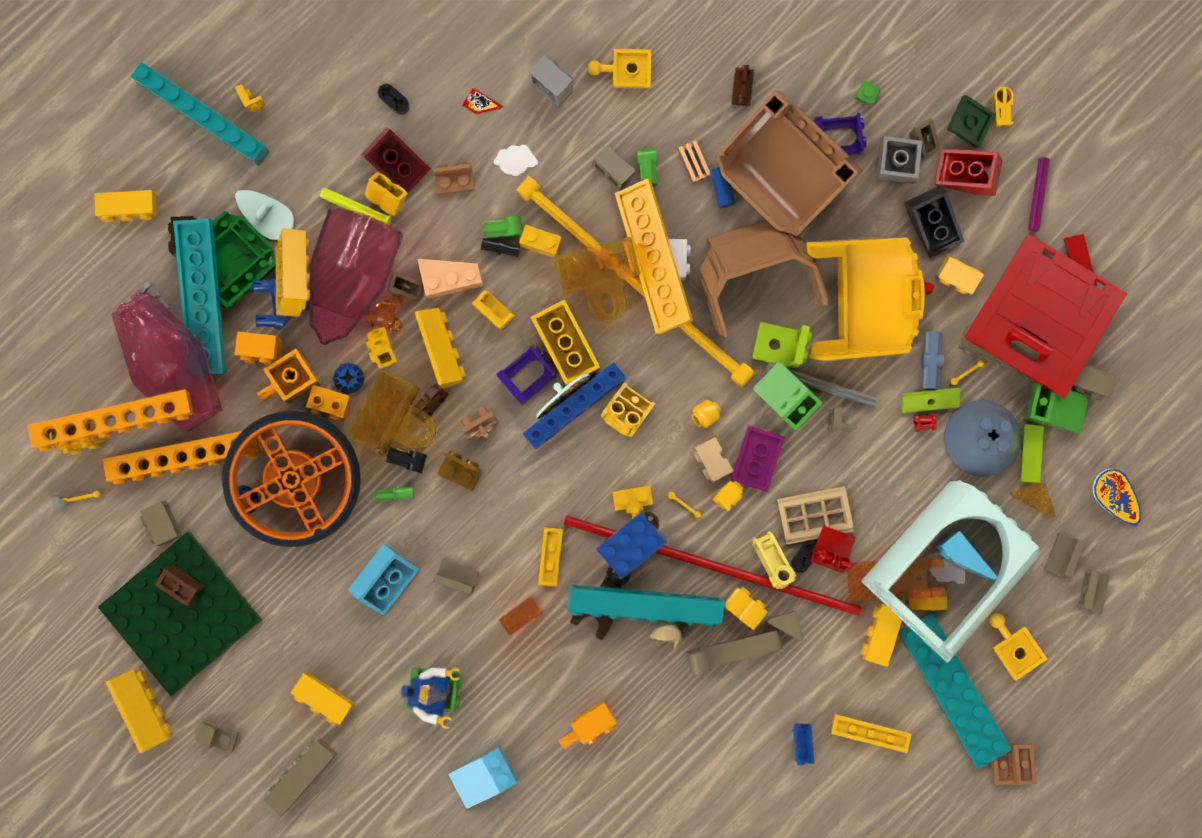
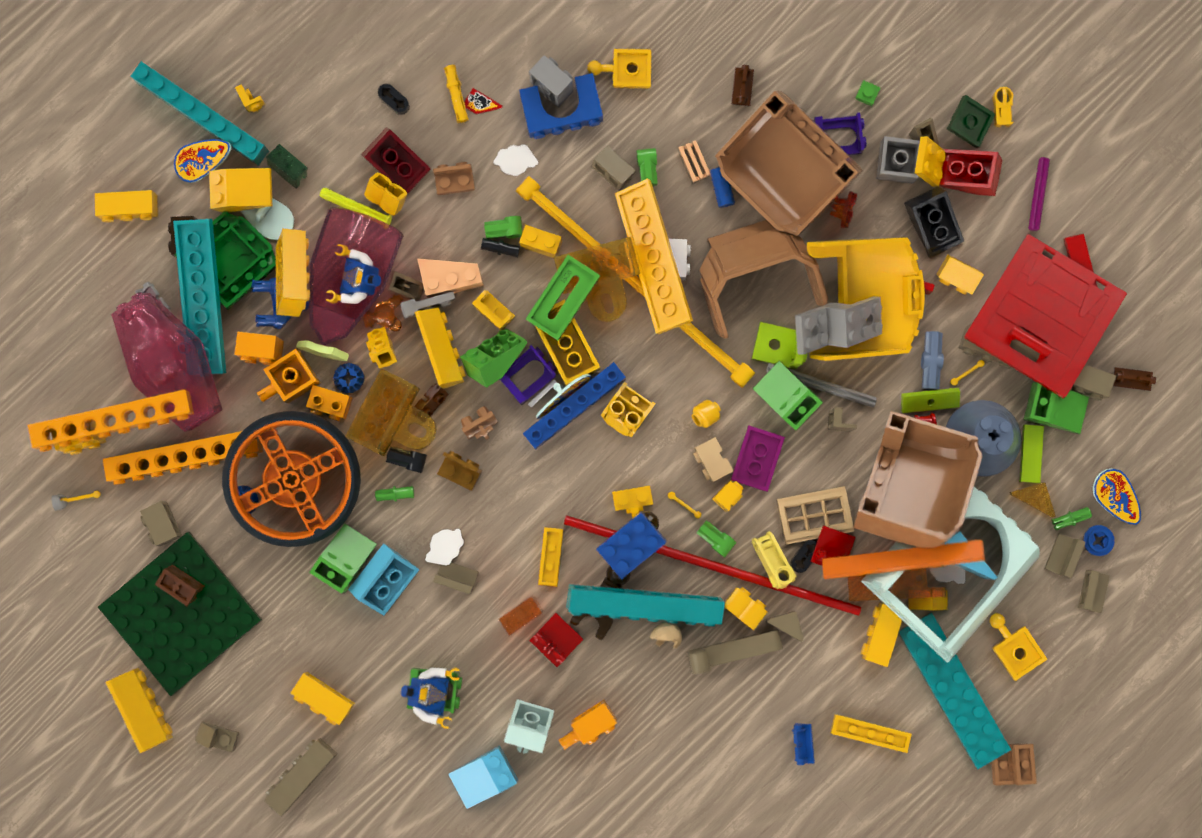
none -> shield [174,139,231,183]
none -> yellow slope [209,168,273,213]
none -> clear green hinge [266,144,308,189]
none -> yellowish green tile [296,340,349,361]
none -> bright green slope [309,523,377,594]
none -> torso [326,244,381,304]
none -> light grey plate [400,291,455,319]
none -> white sticker [425,529,464,566]
none -> yellow pin [444,65,469,123]
none -> bright green slope [460,329,527,388]
none -> light aqua brick [504,699,554,754]
none -> blue arch [519,73,603,139]
none -> bright green piece [526,255,601,341]
none -> white sticker [528,380,557,407]
none -> red hinge [529,613,584,667]
none -> bright green piece [696,520,737,558]
none -> light grey bracket [795,296,883,355]
none -> orange tile [822,540,985,579]
none -> clear red plate [830,191,858,229]
none -> medium nougat slope [854,411,982,548]
none -> yellow plate [915,136,945,187]
none -> bright green axle [1051,507,1092,531]
none -> blue gear [1083,525,1115,556]
none -> reddish brown hinge [1113,367,1156,391]

